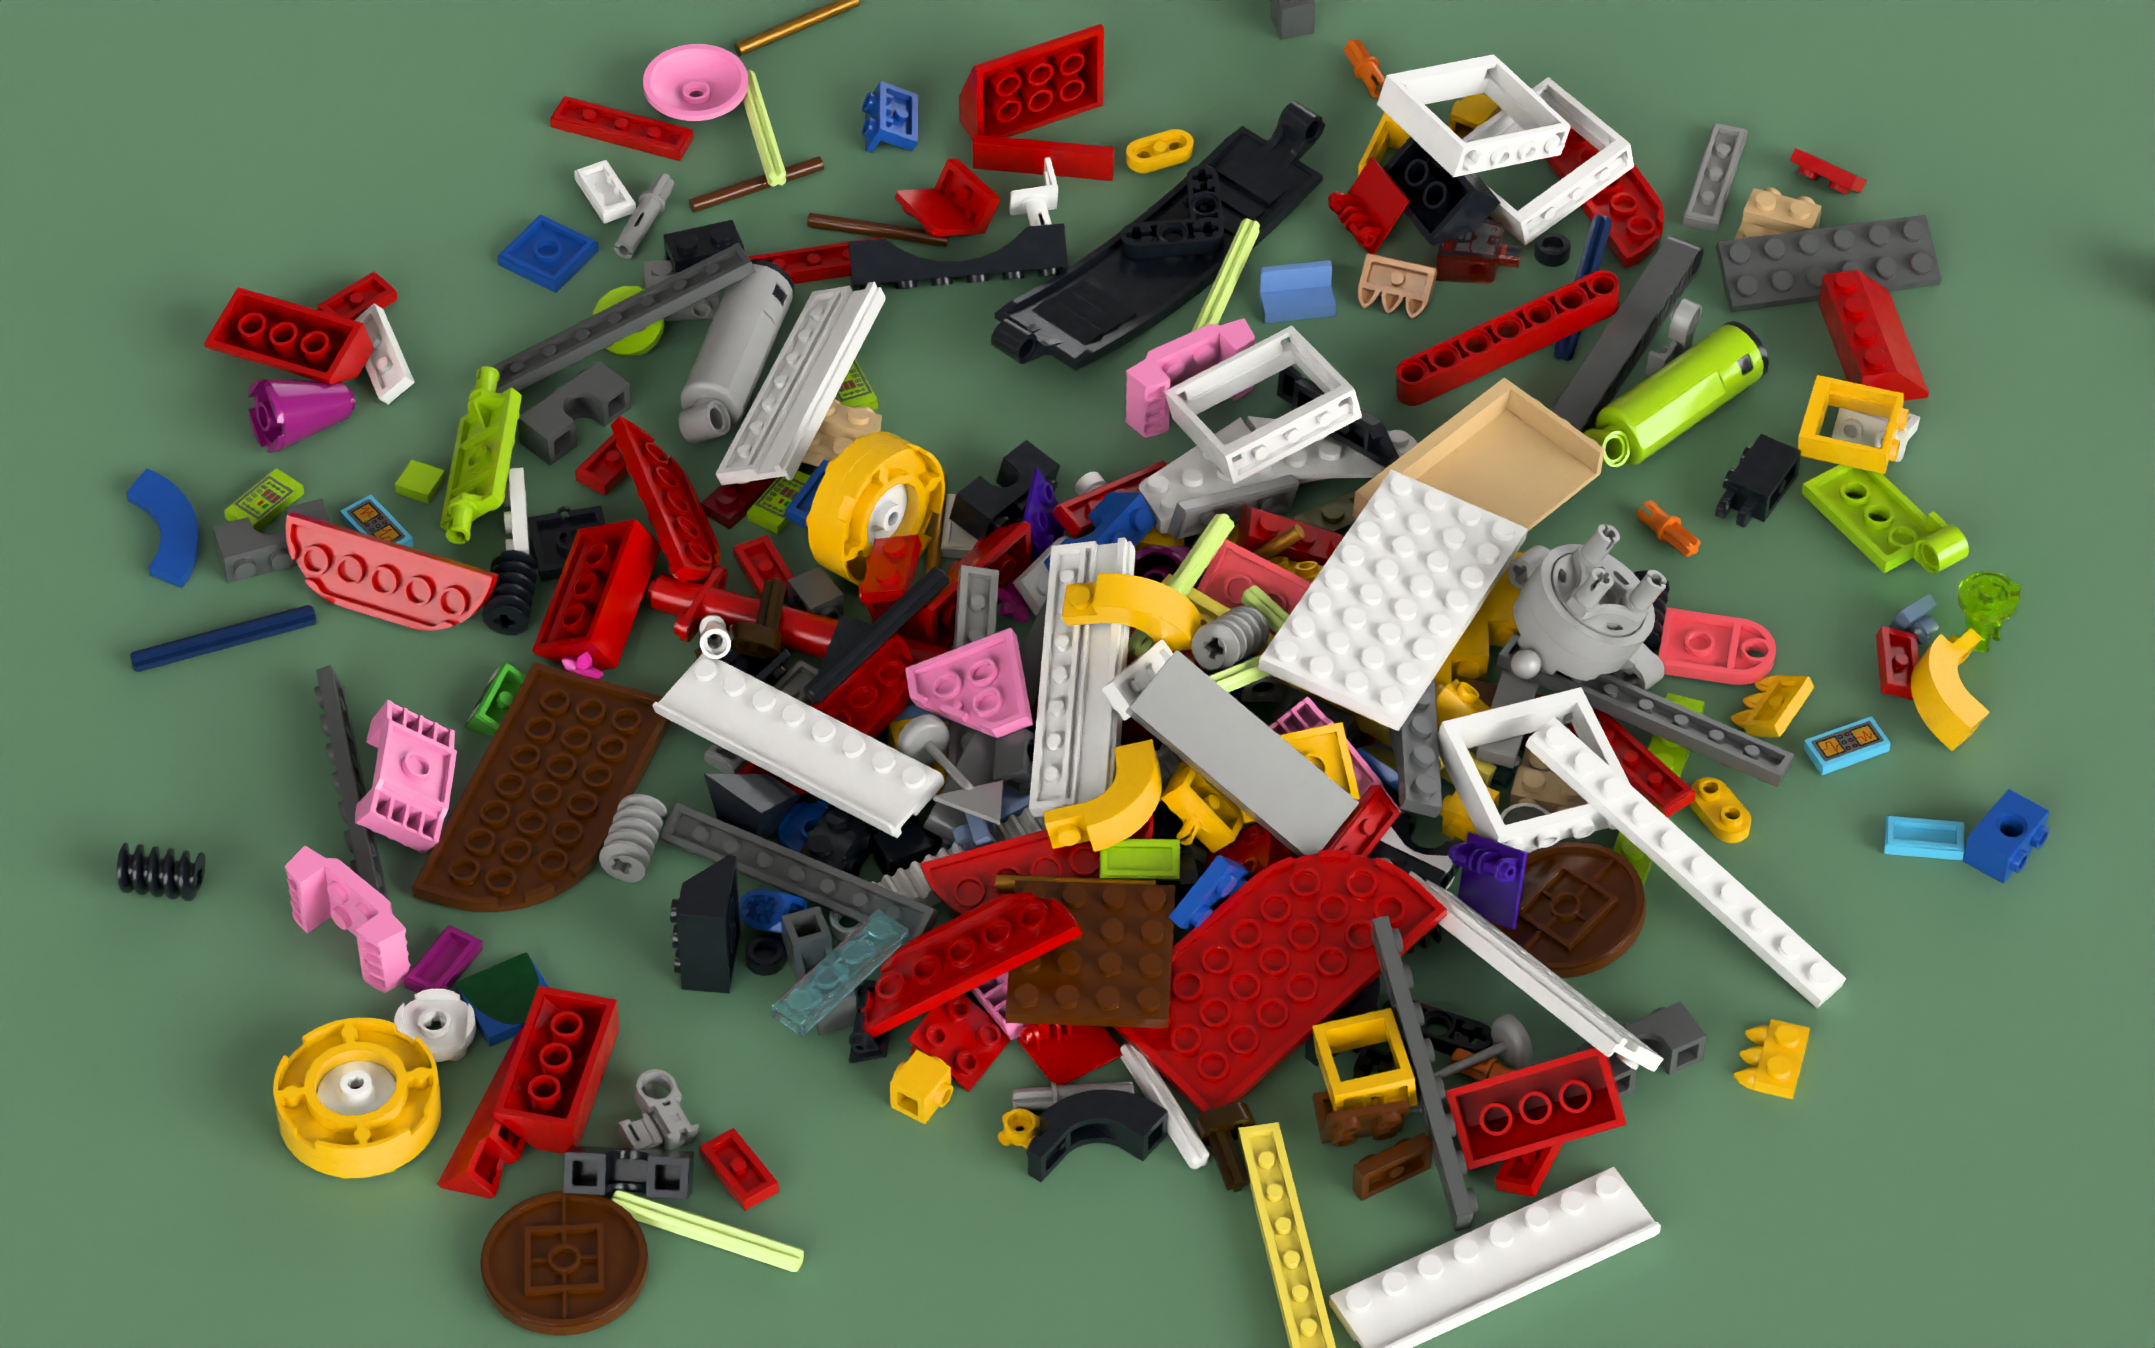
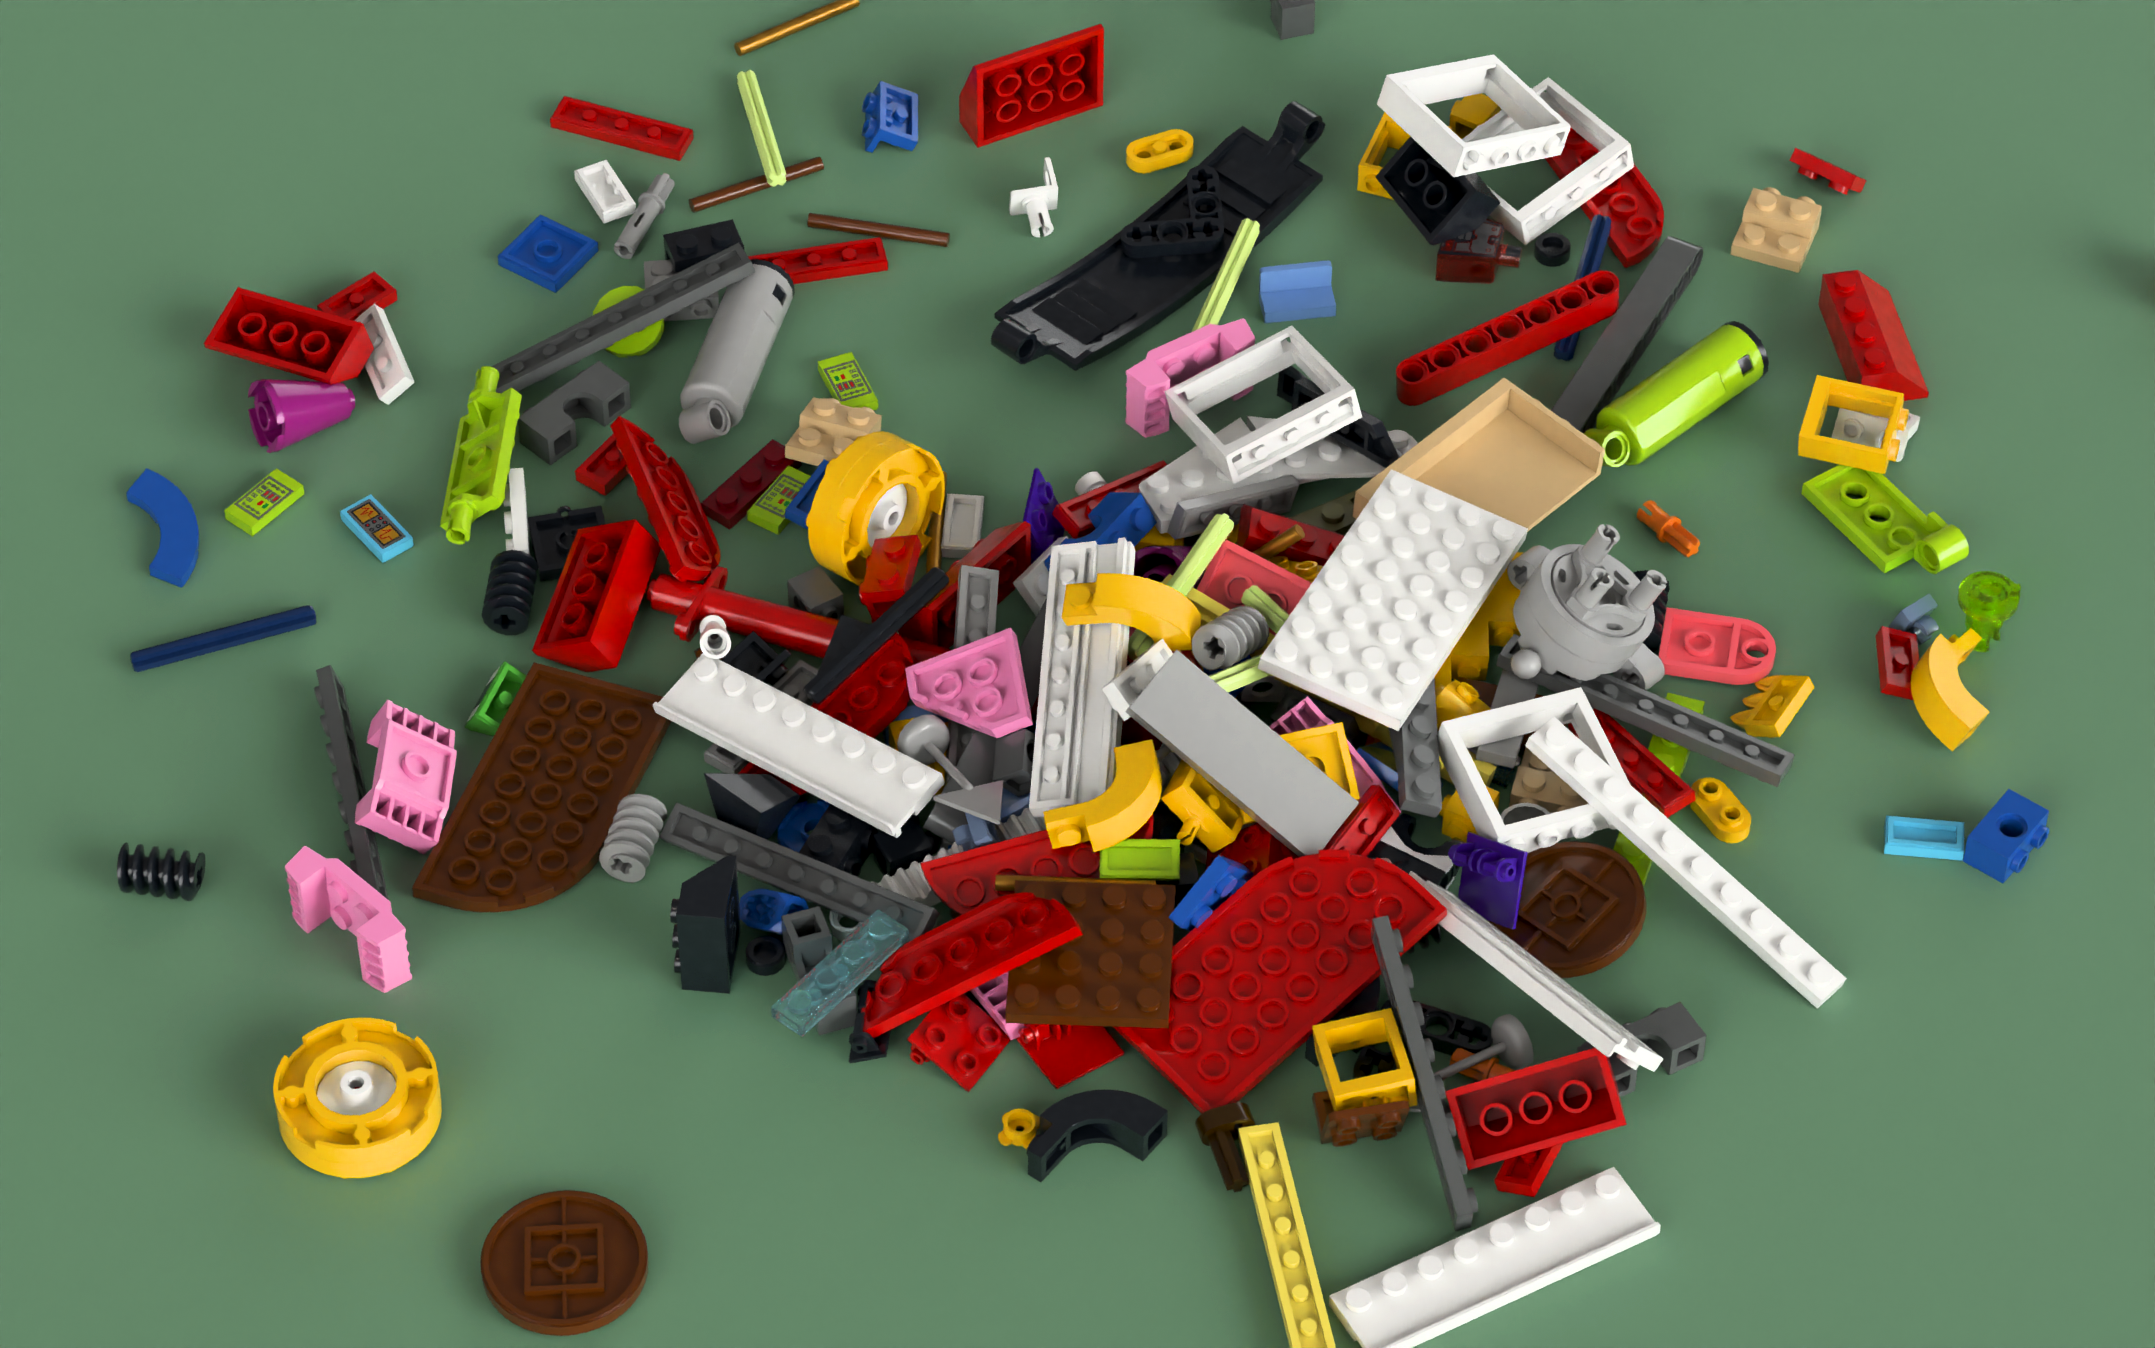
dark grey arch [212,498,331,583] -> none
plate [286,512,498,631] -> none
white plate [394,989,476,1062] -> none
lime tile [395,460,446,504] -> none
magenta tile [404,925,483,993] -> none
red wedge [437,1027,526,1199] -> none
dark green tile [454,952,549,1047] -> none
red slope [493,986,619,1154] -> none
dark pink plant [562,651,604,679] -> none
black arch [563,1146,694,1199] -> none
yellowish green axle [611,1189,804,1272] -> none
light grey piece [617,1069,699,1150] -> none
bright pink dish [643,44,748,122] -> none
red plate [699,1128,779,1211] -> none
white plate [716,282,886,485] -> none
dark brown piece [729,578,786,659] -> none
red plate [733,535,794,600] -> none
black arch [847,223,1068,290] -> none
yellow brick [890,1050,953,1125] -> none
red bracket [894,158,1001,238] -> none
black arch [949,440,1060,541] -> none
red tile [972,135,1114,181] -> none
dark pink plant [998,579,1029,623] -> none
light grey axle [1012,1080,1134,1112] -> none
white axle [1120,1043,1209,1169] -> none
red hinge [1328,157,1409,255] -> none
orange axle [1343,39,1385,98] -> none
reddish brown plate [1353,1132,1433,1201] -> none
medium nougat plate [1357,253,1438,319] -> none
light grey piece [1645,298,1702,376] -> none
light grey tile [1682,123,1748,233] -> none
dark grey plate [1715,215,1942,312] -> none
black hinge [1715,434,1801,528] -> none
yellow plate [1733,1019,1810,1099] -> none
tile [1803,716,1891,775] -> none

